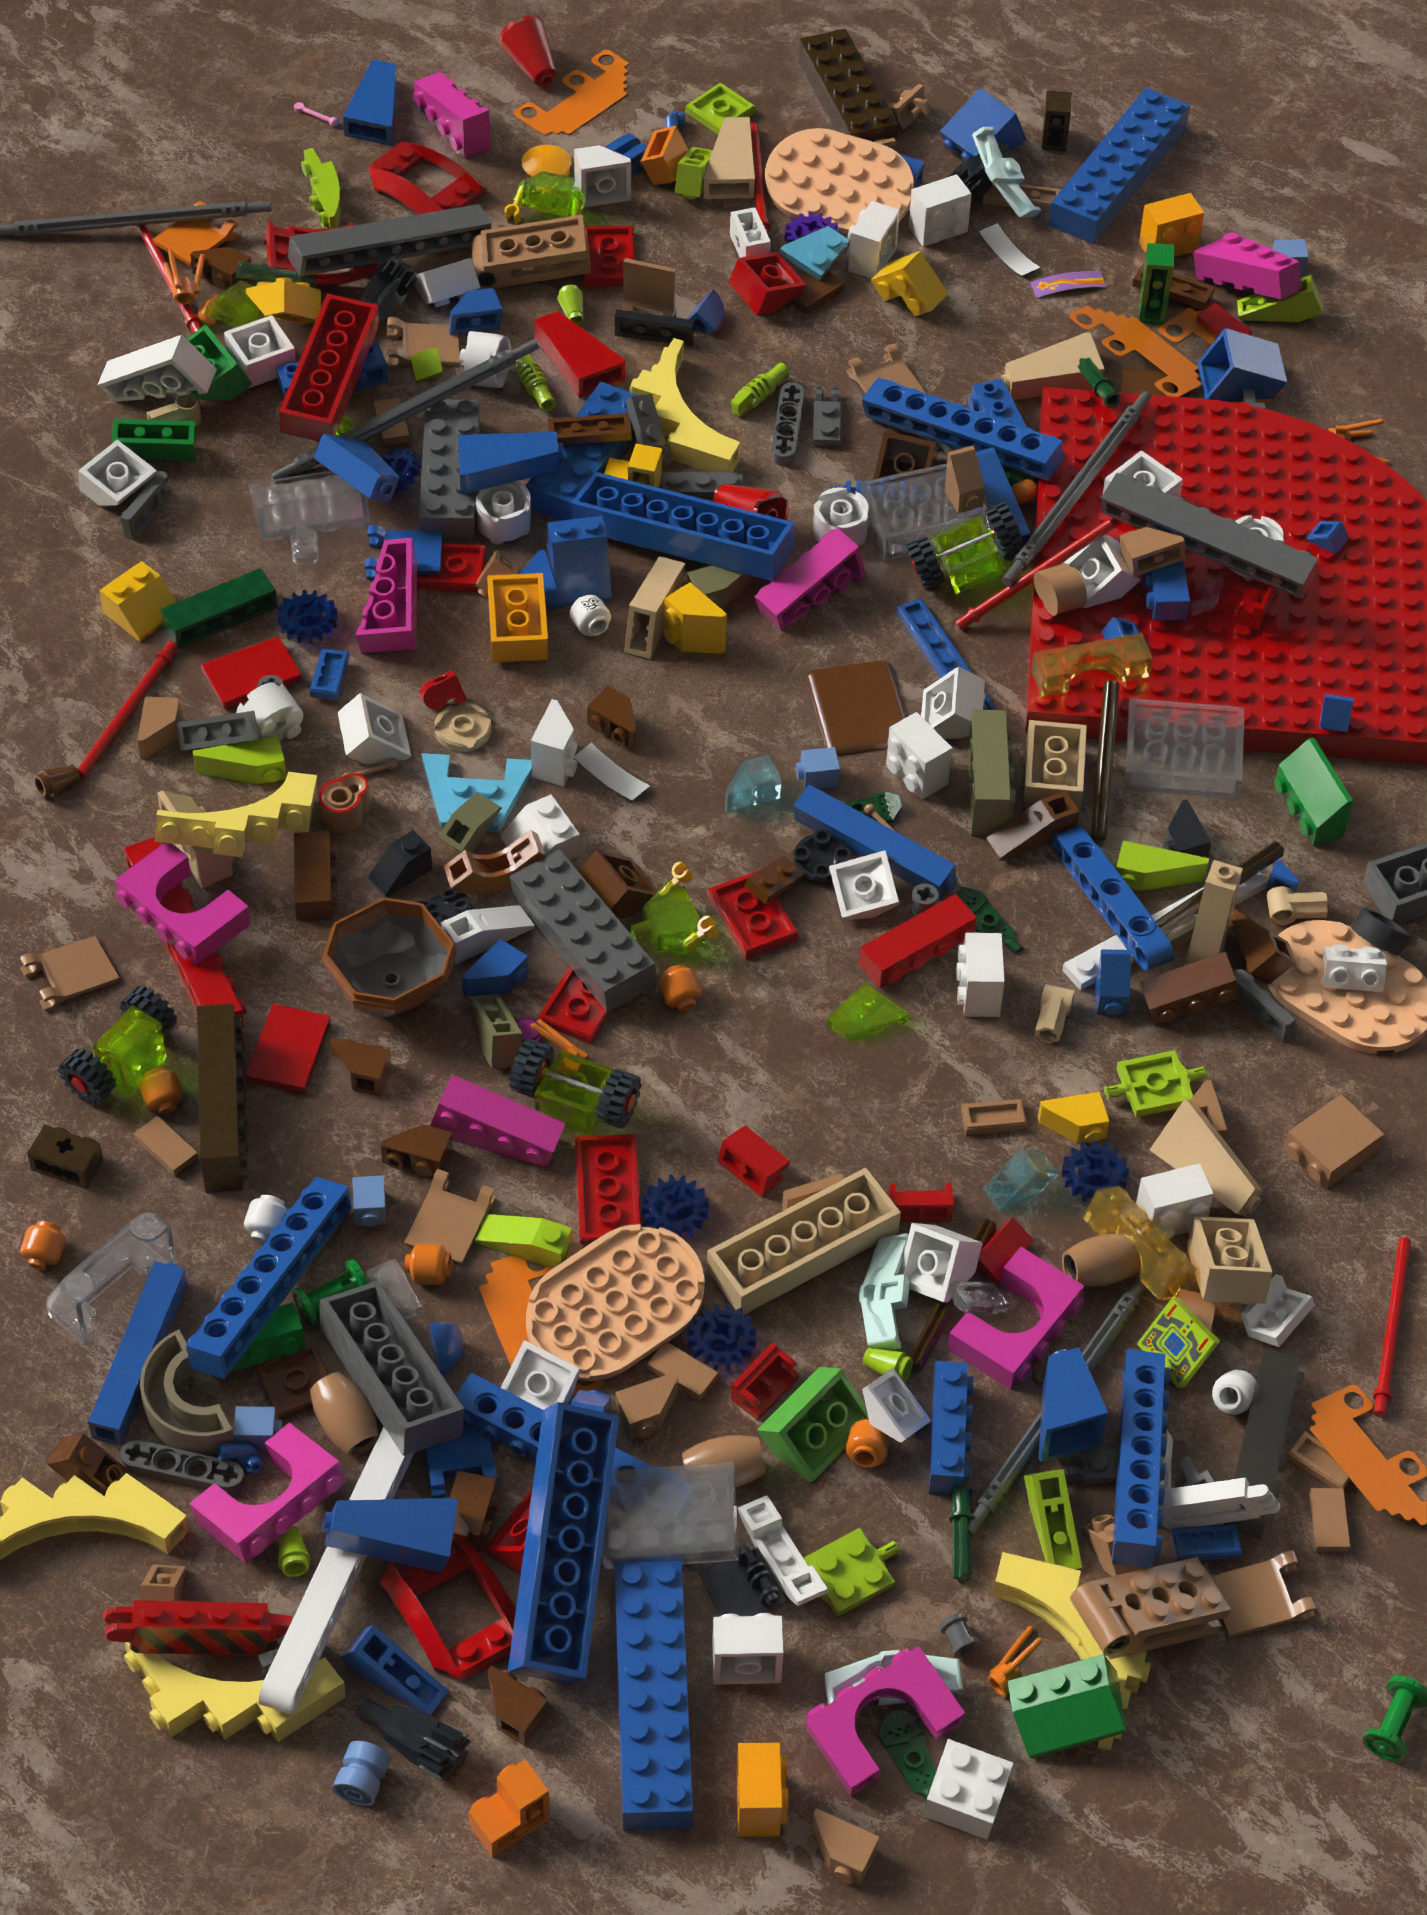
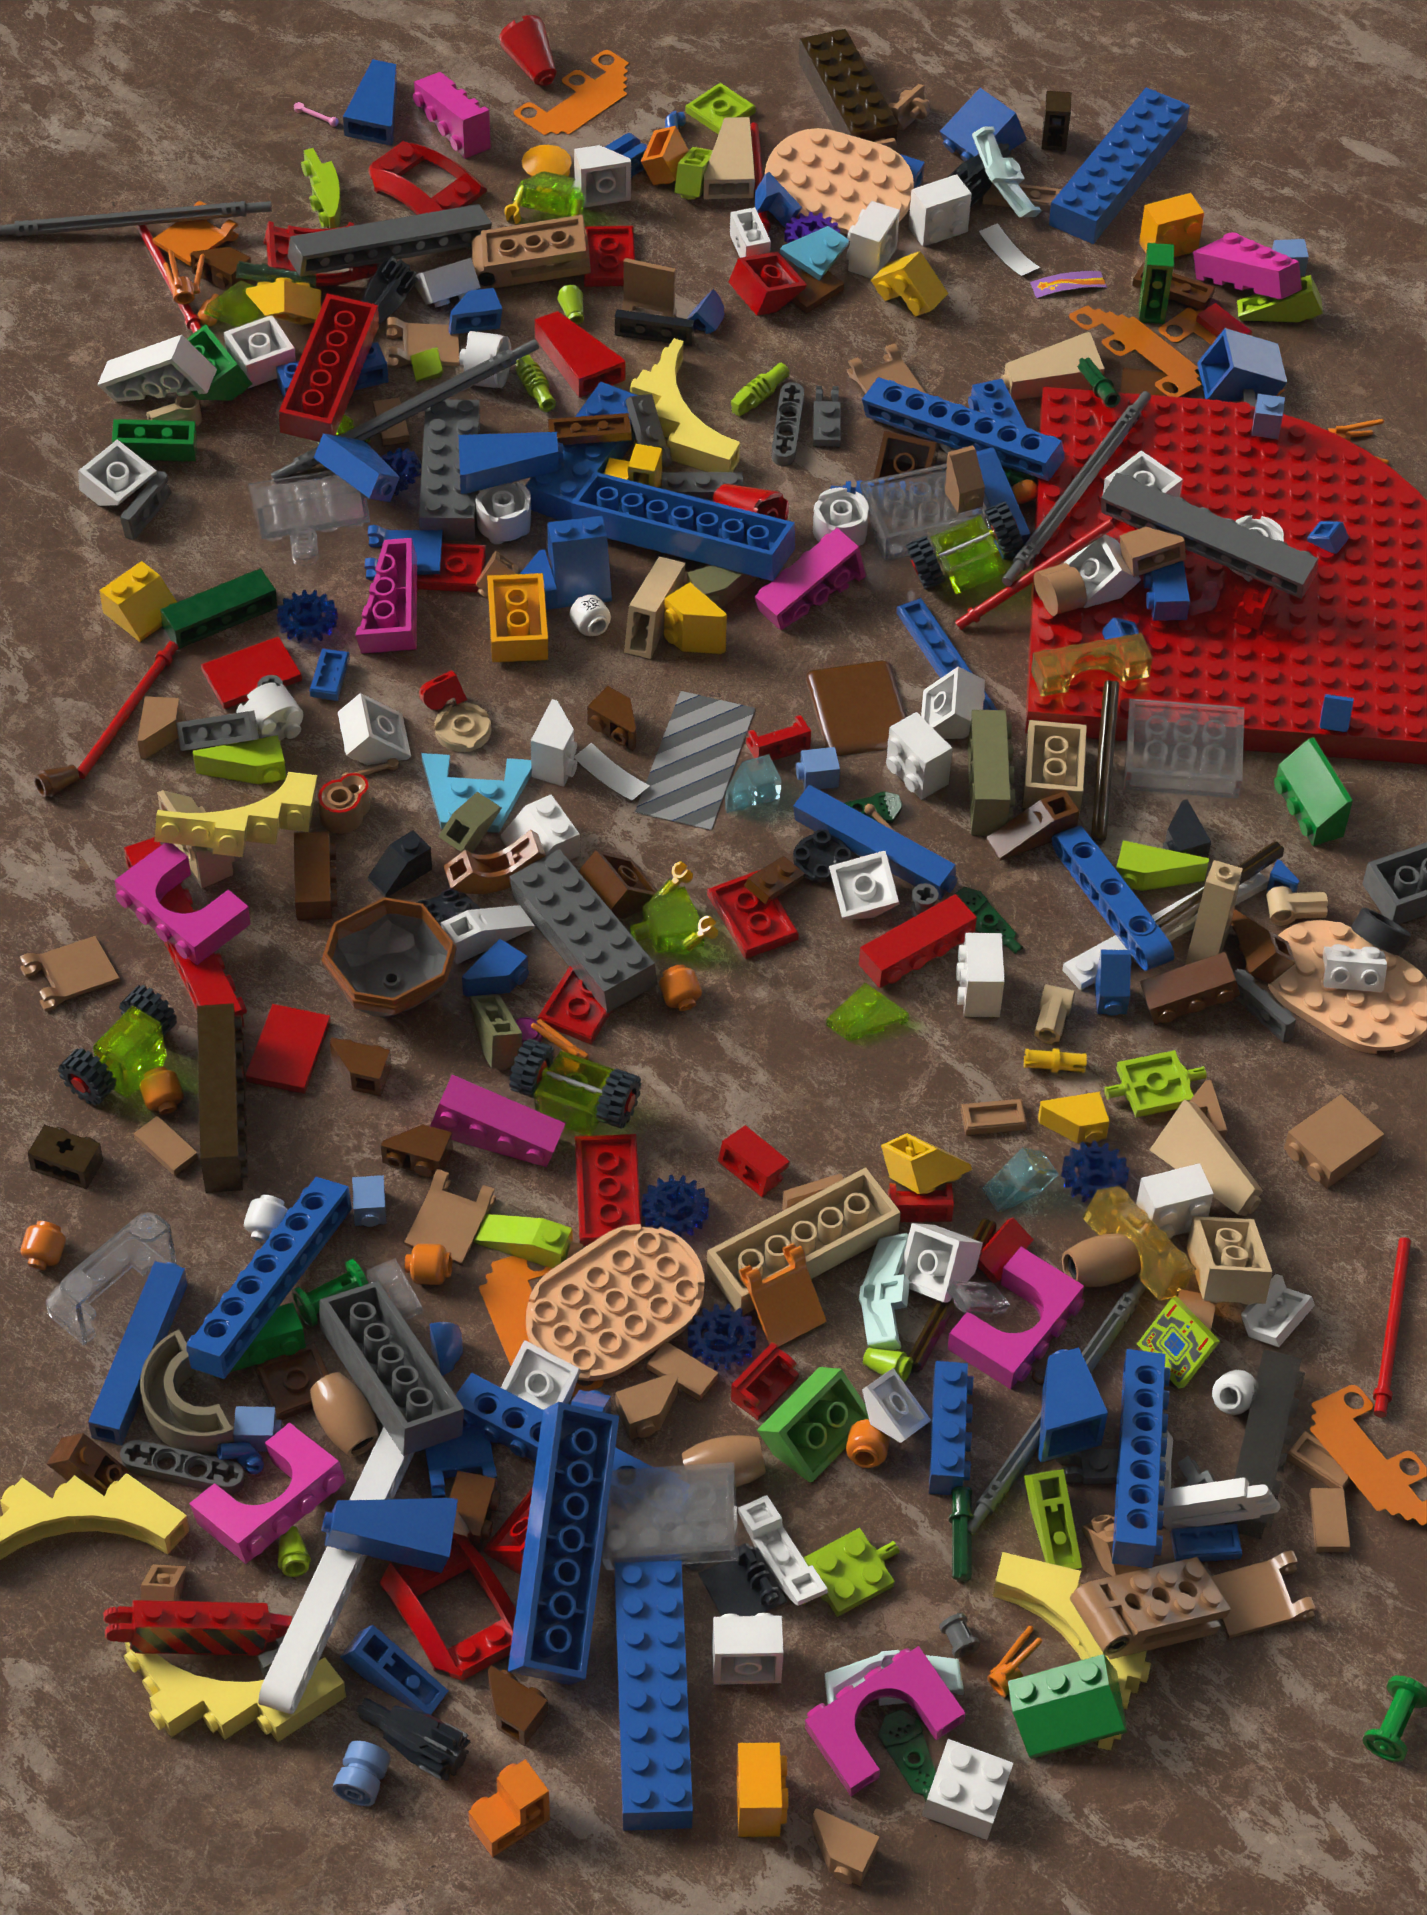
none -> sticker [635,691,755,830]
none -> orange flag [739,1243,827,1347]
none -> red hinge [746,715,811,765]
none -> blue slope [755,172,802,228]
none -> yellow slope [881,1133,972,1194]
none -> yellow pin [1024,1048,1087,1073]
none -> brick [1251,394,1285,439]

